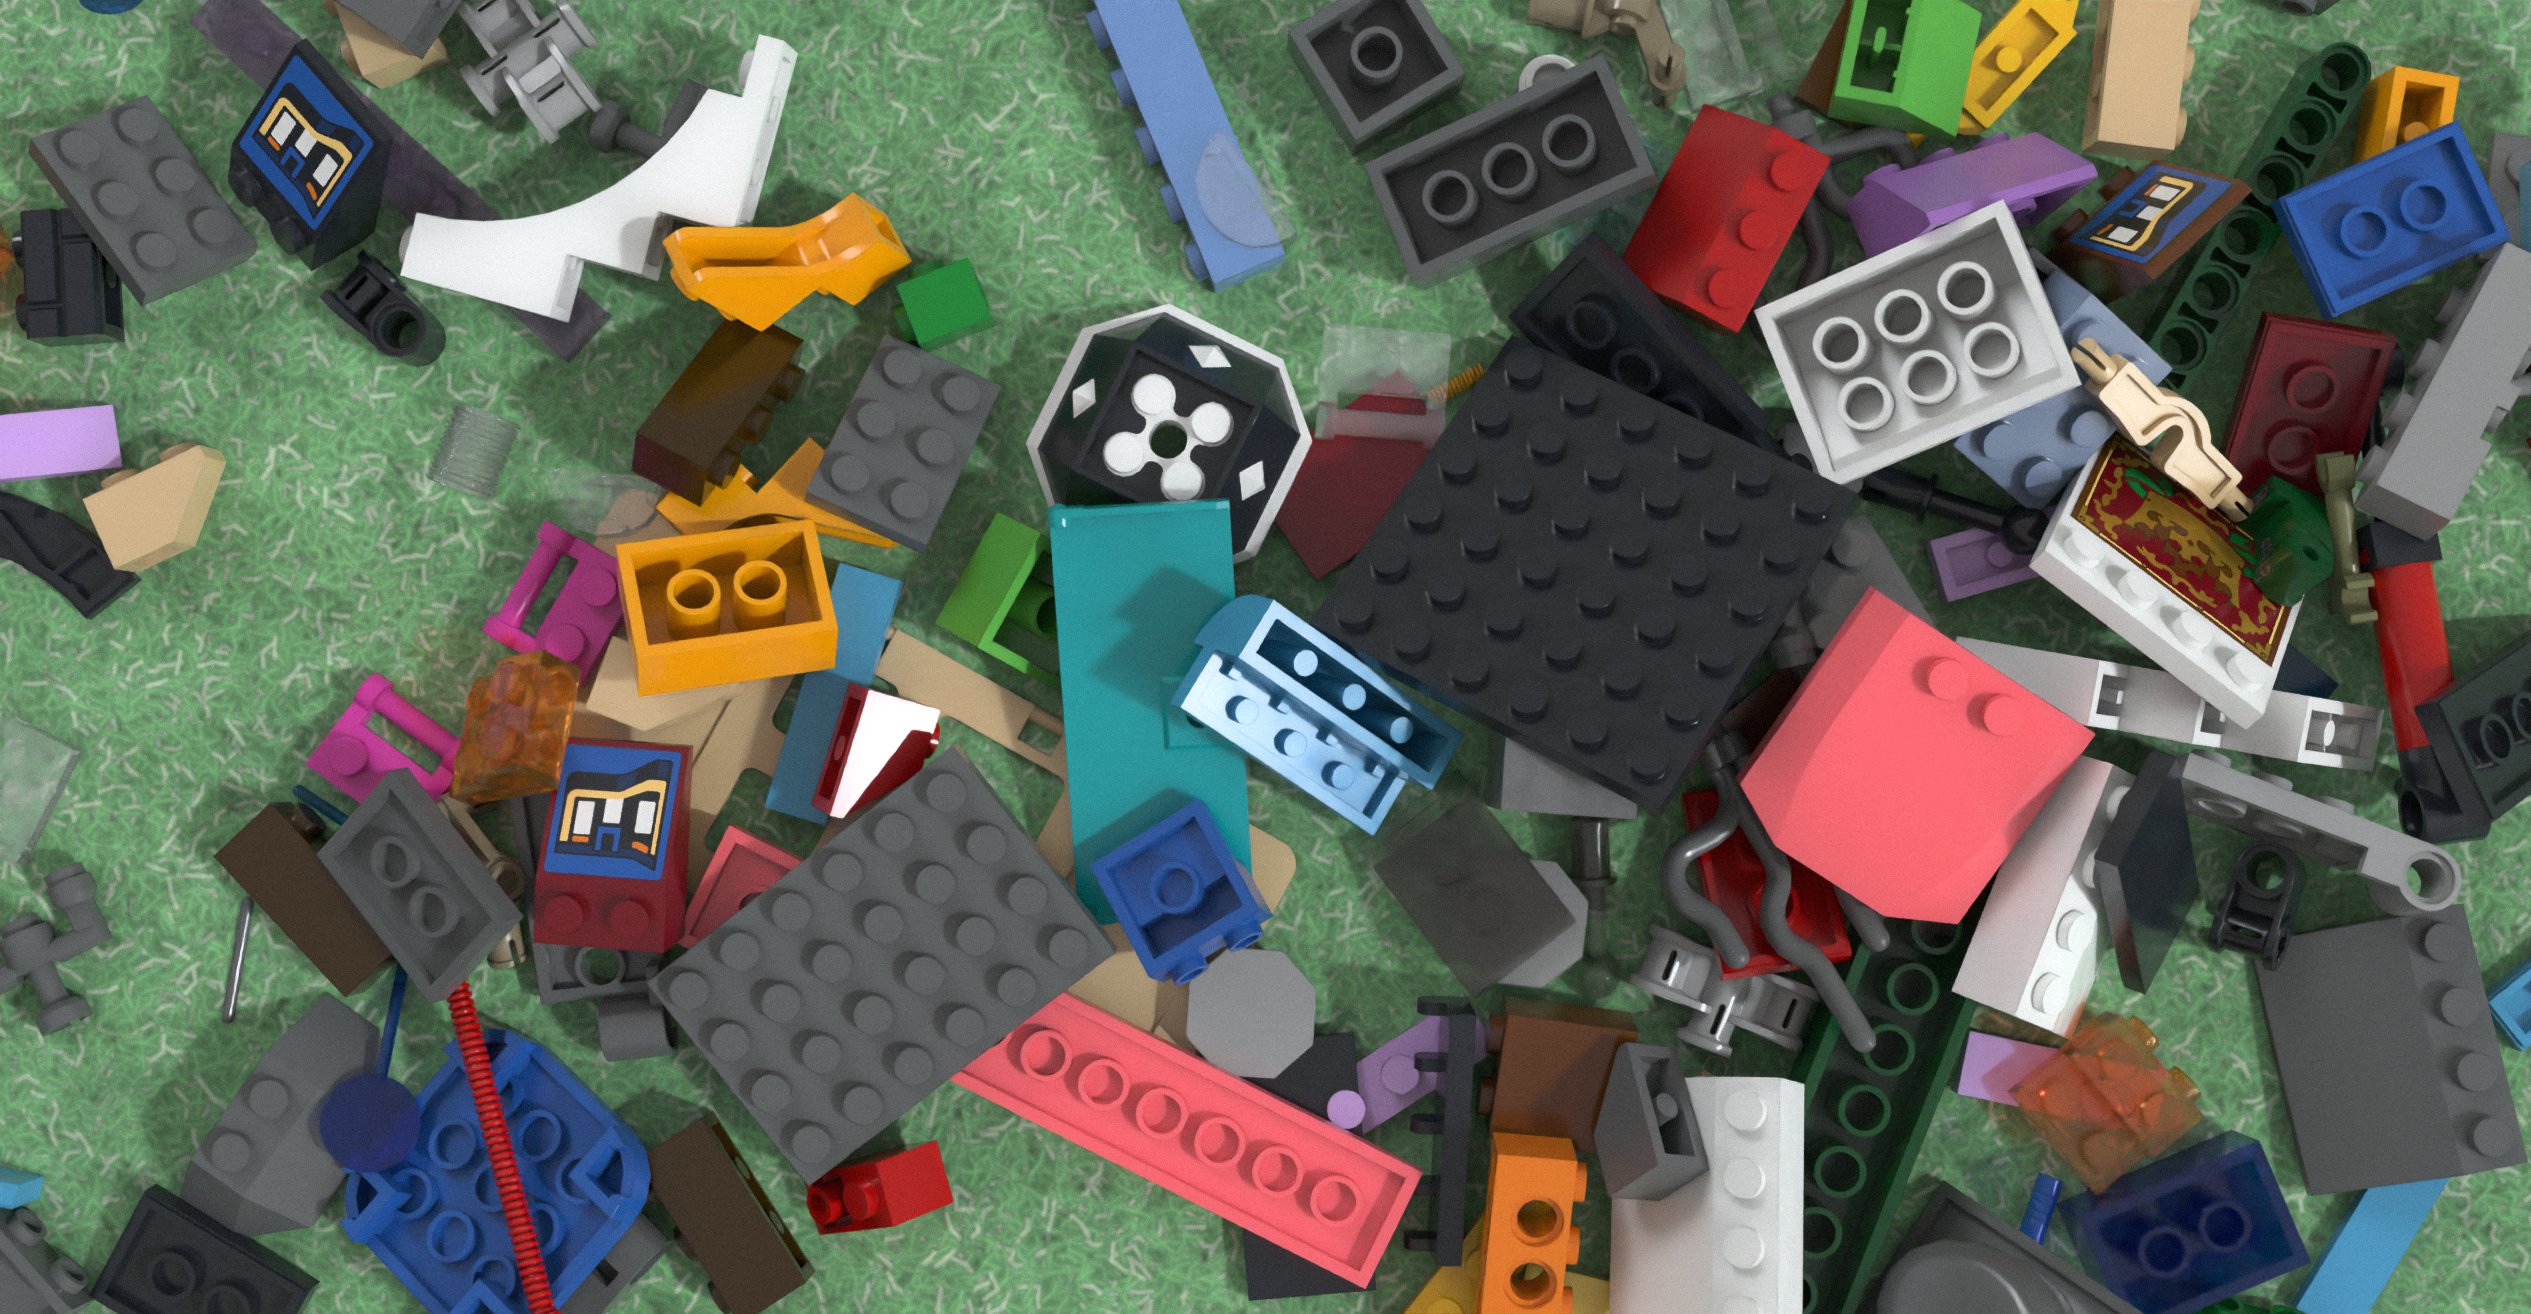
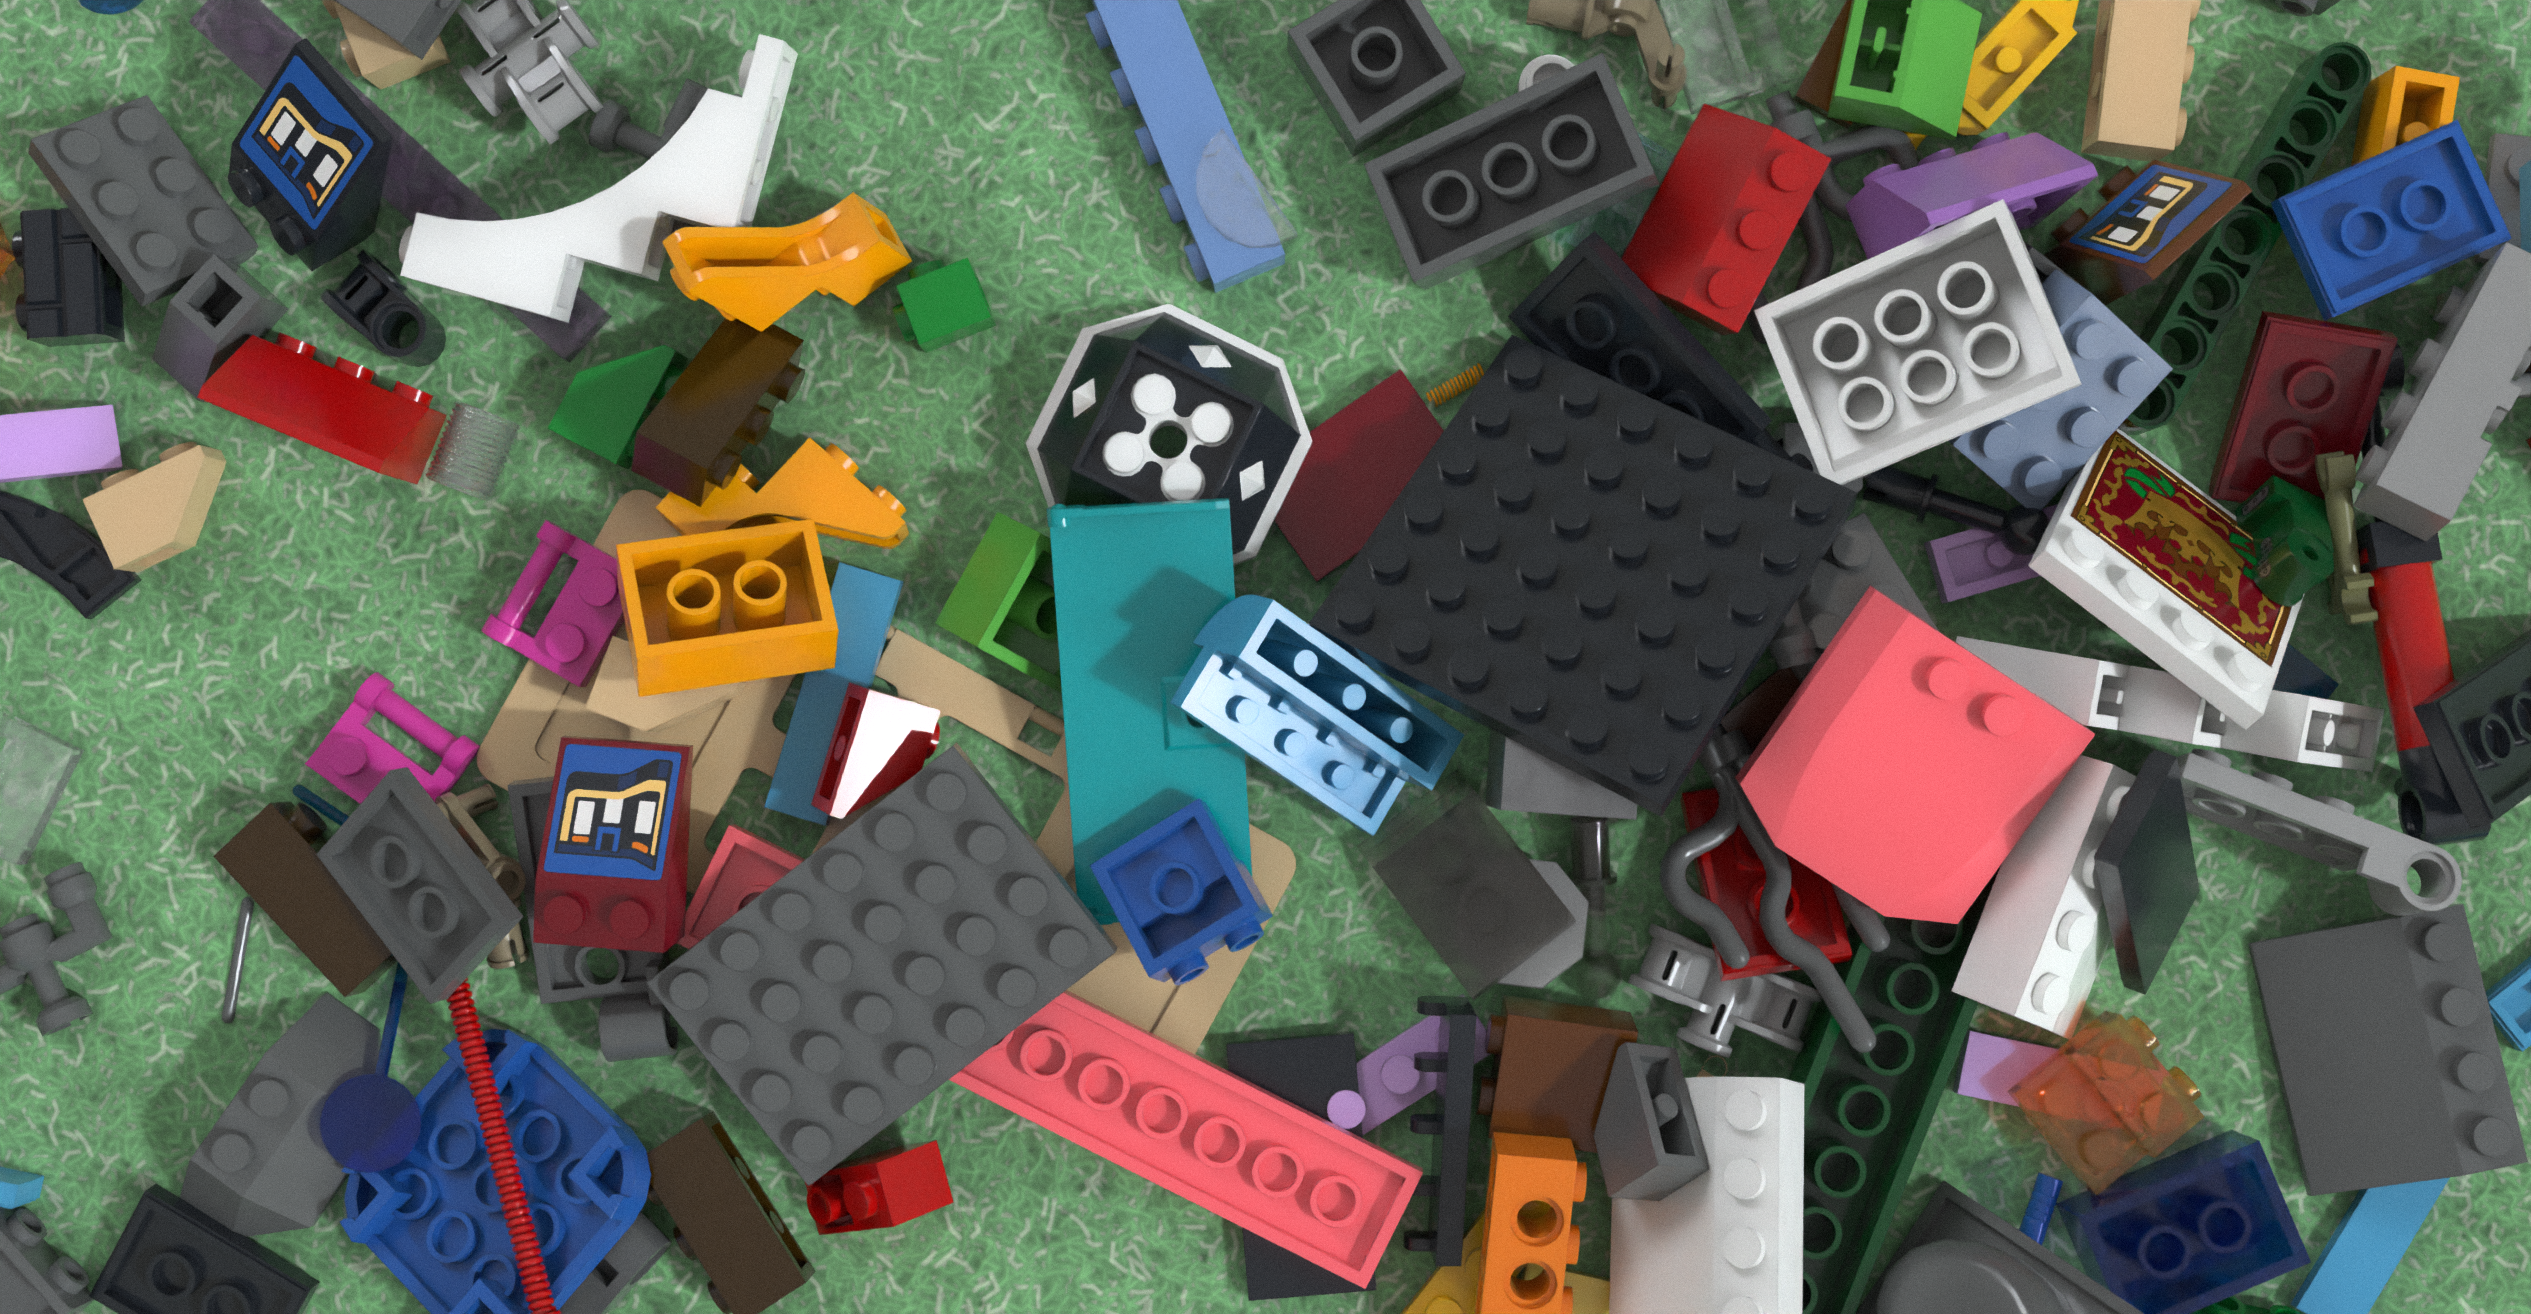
clear orange plate [448,649,582,805] -> none
clear tile [547,467,670,539] -> none
dark grey plate [804,333,1002,554] -> none
light grey piece [1186,948,1317,1079] -> none
clear plate [1314,323,1452,448] -> none
tan piece [2070,338,2253,522] -> none
black piece [2208,840,2307,972] -> none
none -> dark grey slope [152,254,289,402]
none -> red slope [197,332,447,485]
none -> green slope [548,345,688,470]

